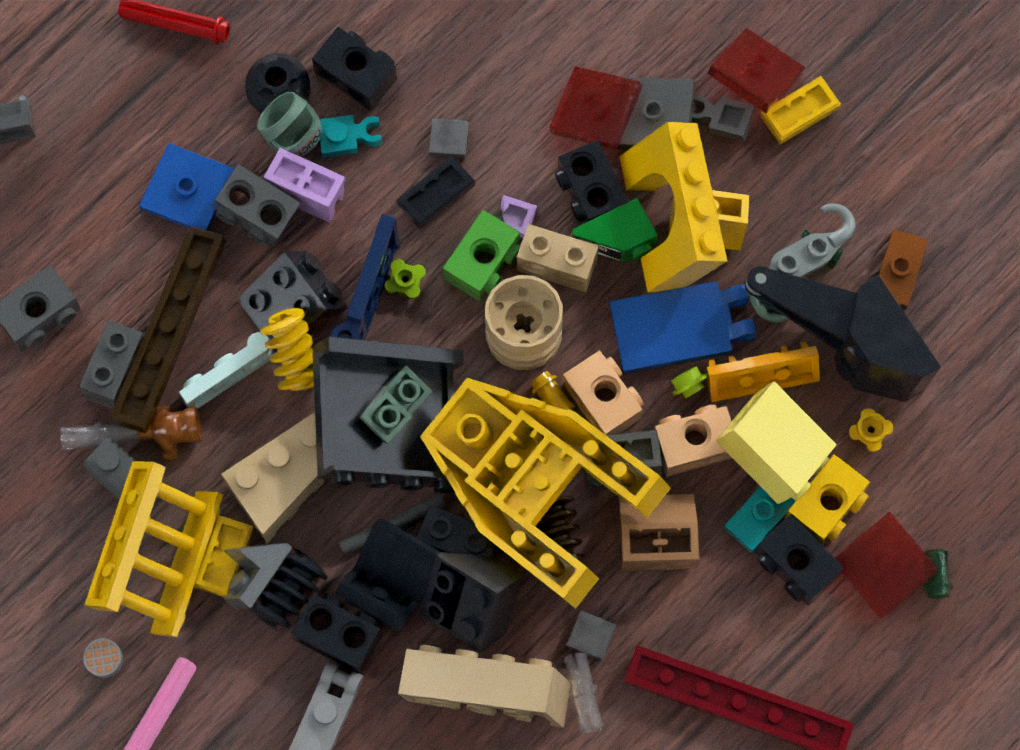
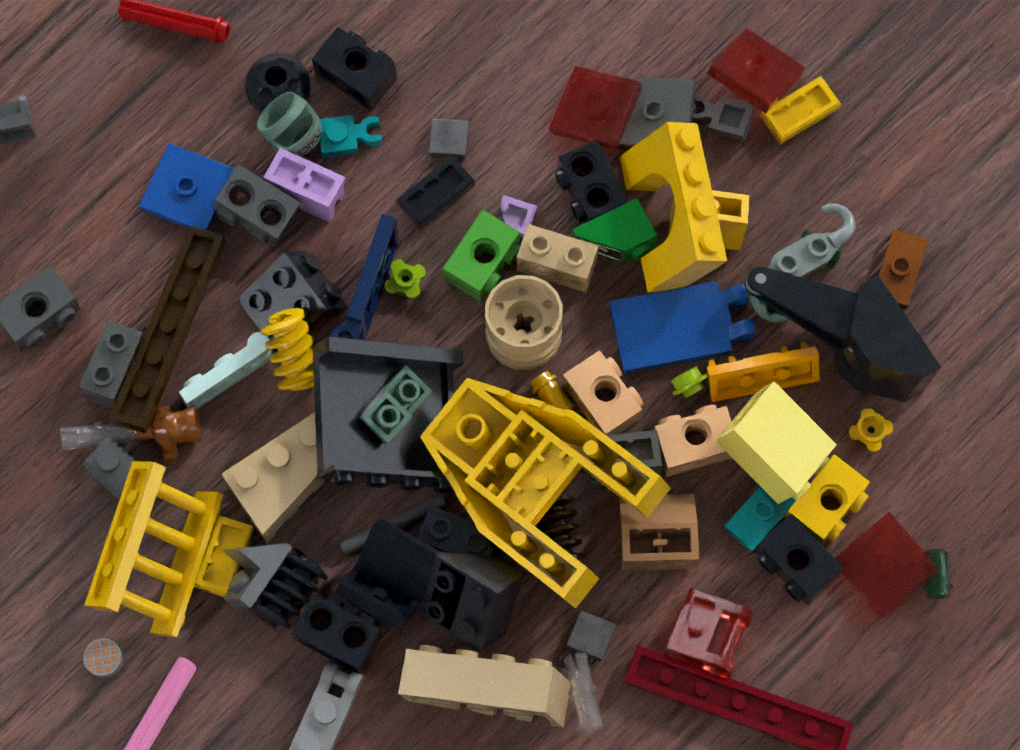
none -> clear red plate [665,588,753,679]

